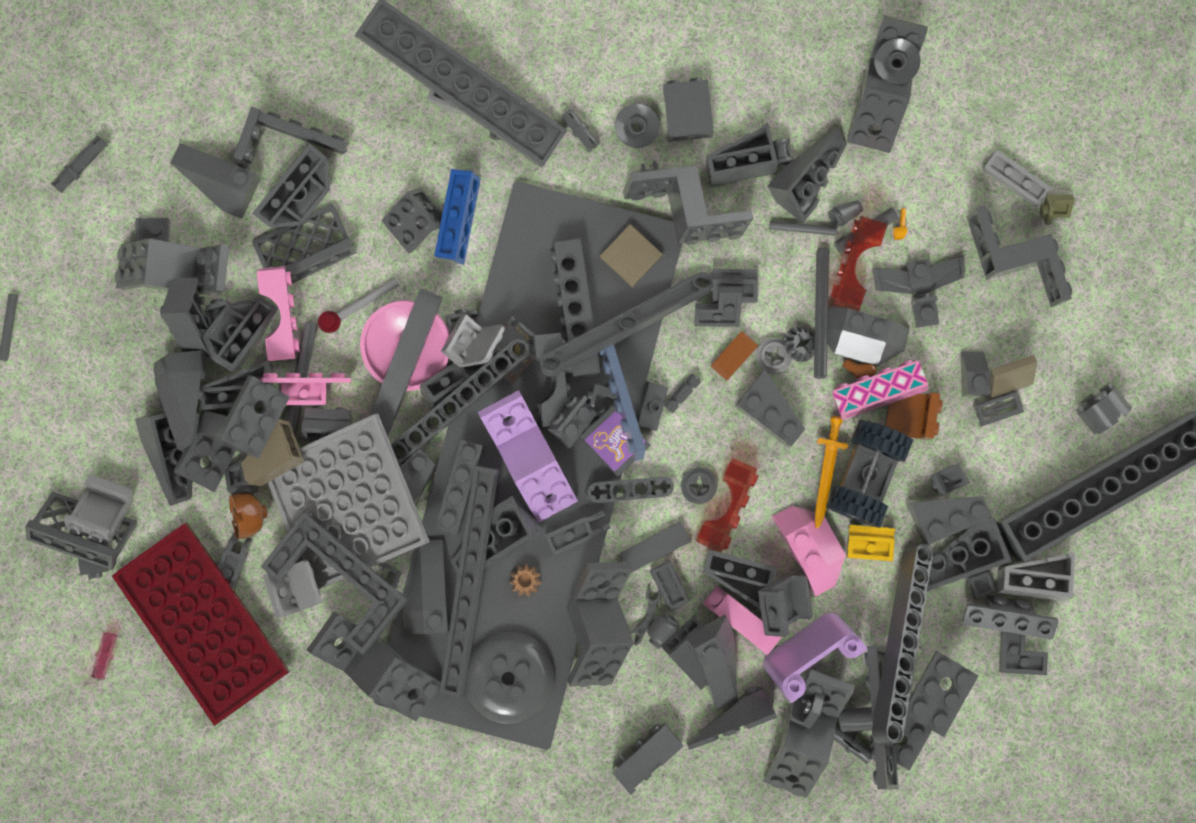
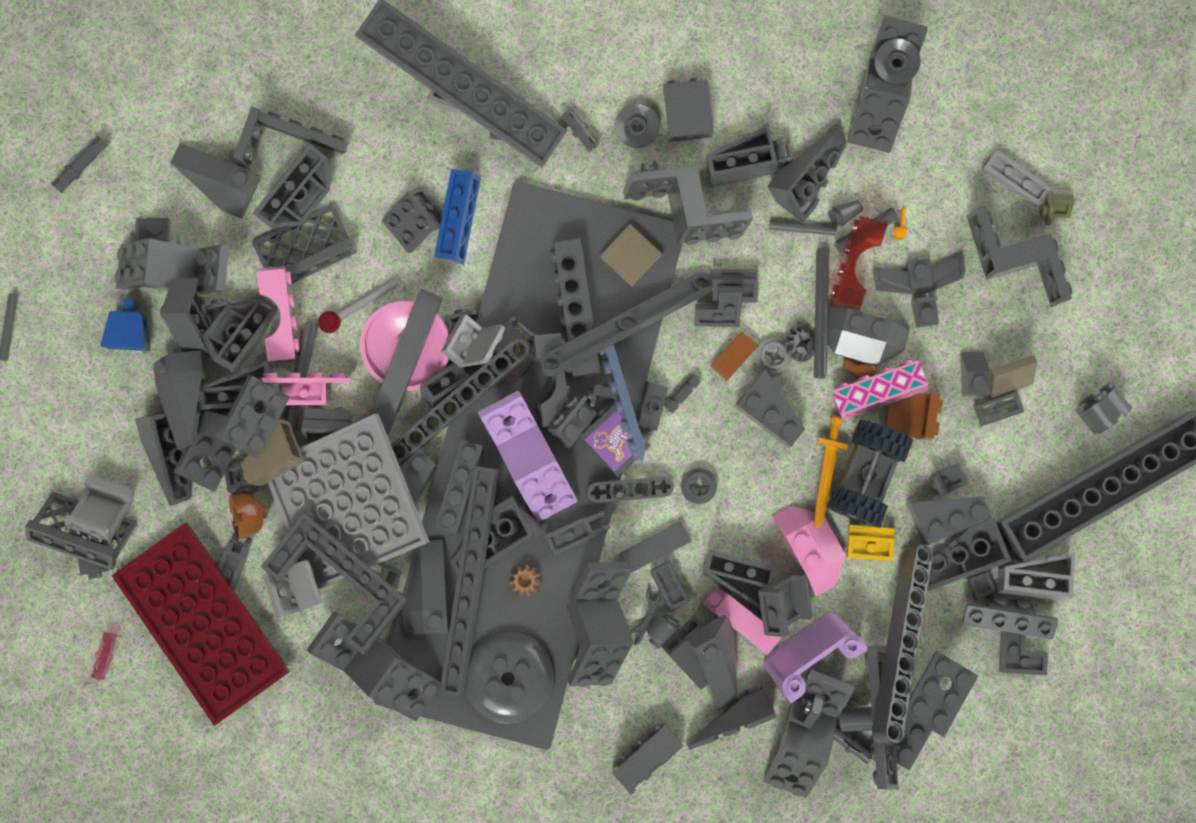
clear red arch [695,458,759,553] -> none
none -> blue torso [101,299,150,351]

